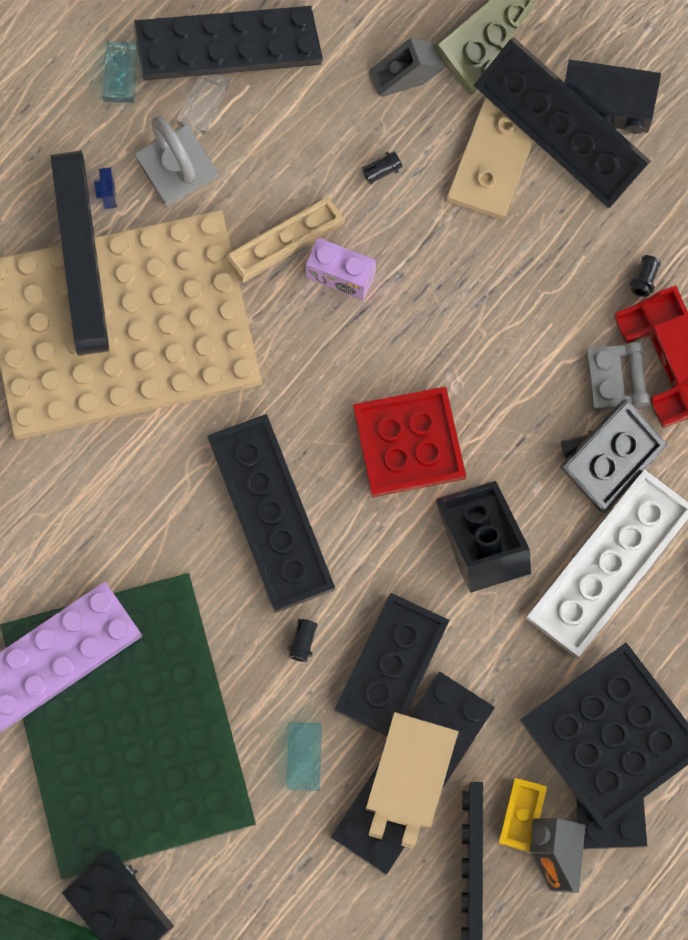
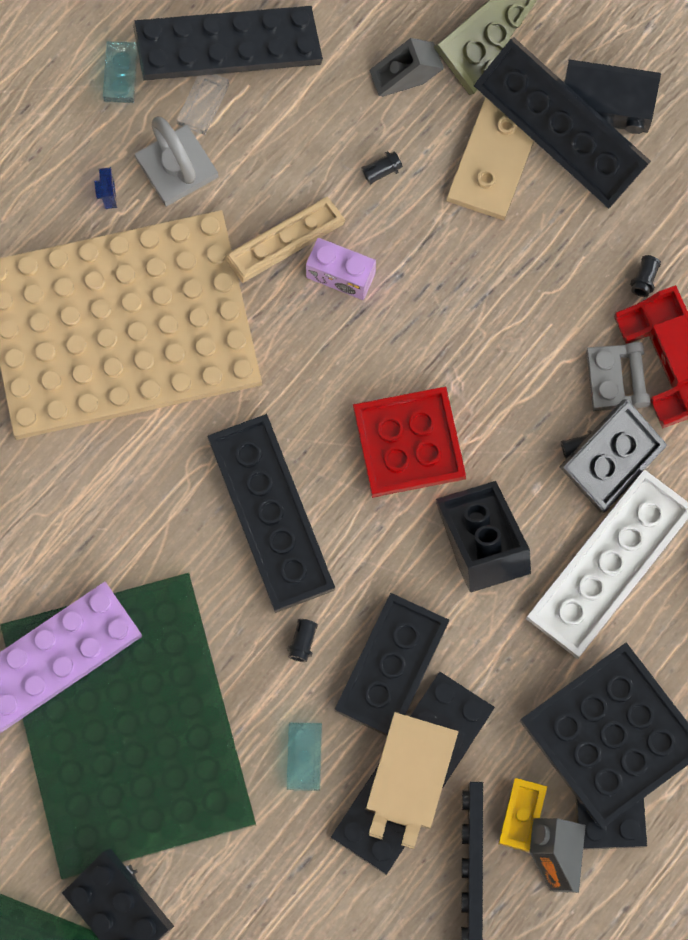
black beam [51,150,109,356] -> none

